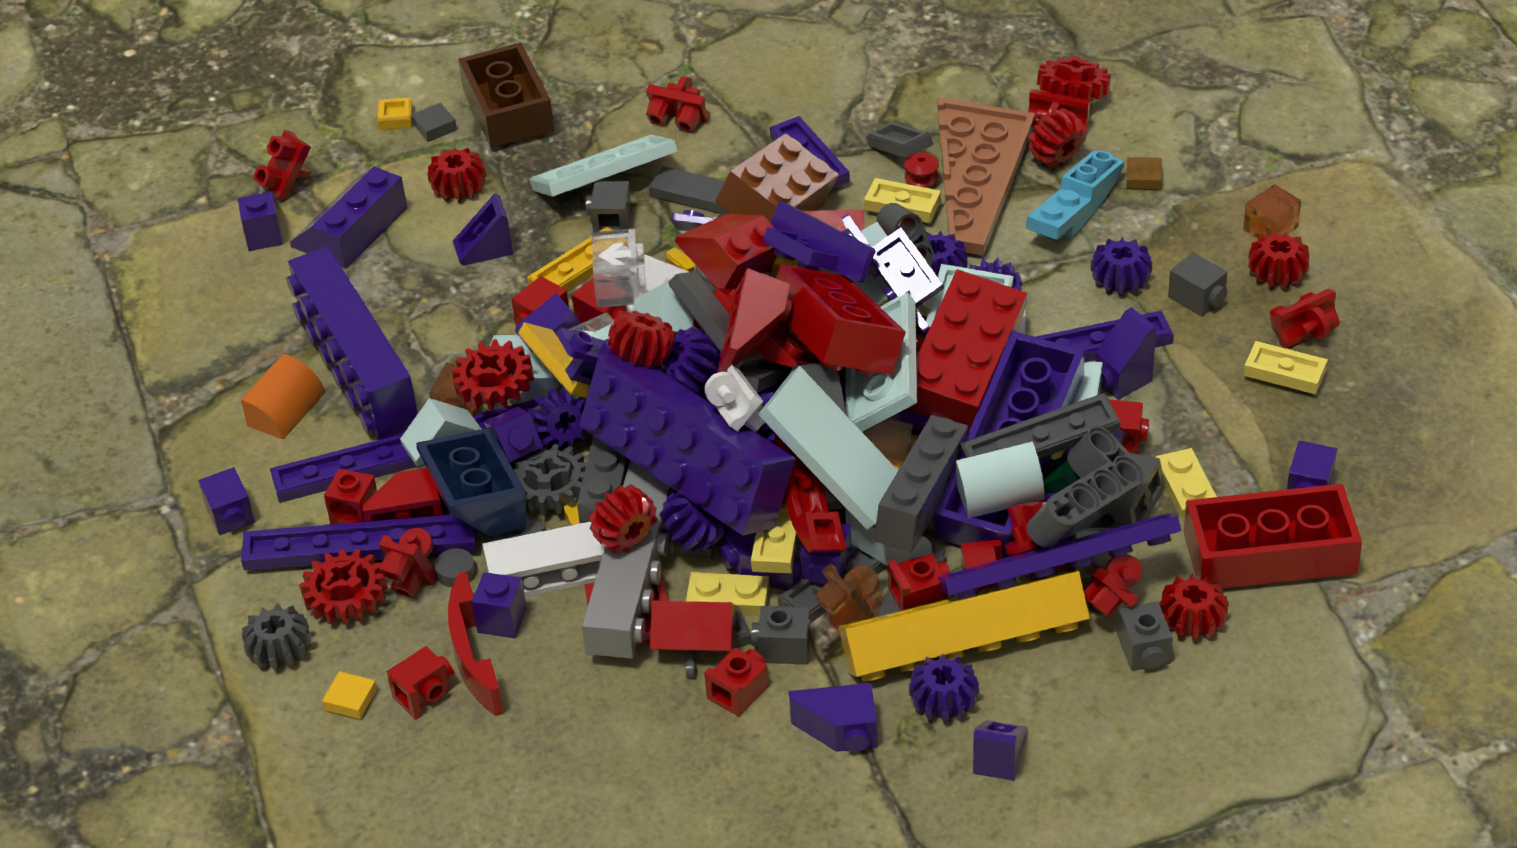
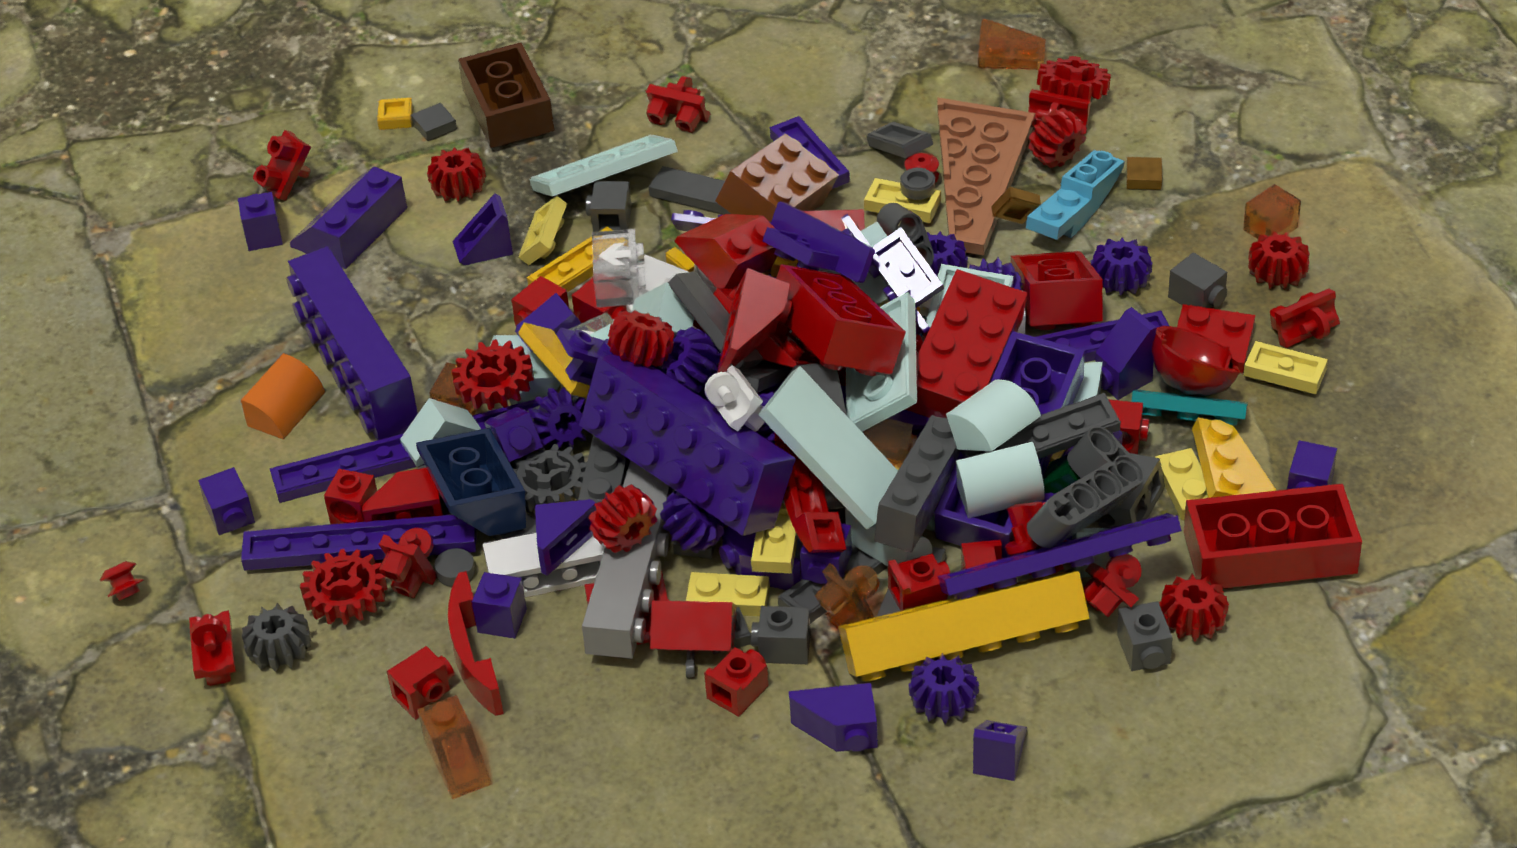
yellow tile [322,671,377,720] -> none
none -> red wheel [100,561,144,601]
none -> red hips [189,610,236,686]
none -> clear orange slope [418,695,491,800]
none -> light yellow plate [518,196,567,266]
none -> dark purple slope [535,499,596,576]
none -> dark grey tile [900,168,935,200]
none -> light aqua brick [946,379,1041,452]
none -> clear orange wing [978,19,1046,70]
none -> pearl gold tile [991,187,1041,224]
none -> red slope [1011,251,1103,330]
none -> teal plate [1131,389,1248,425]
none -> red cylinder [1152,326,1240,397]
none -> red wing [1177,304,1256,374]
none -> yellow wing [1192,417,1277,498]

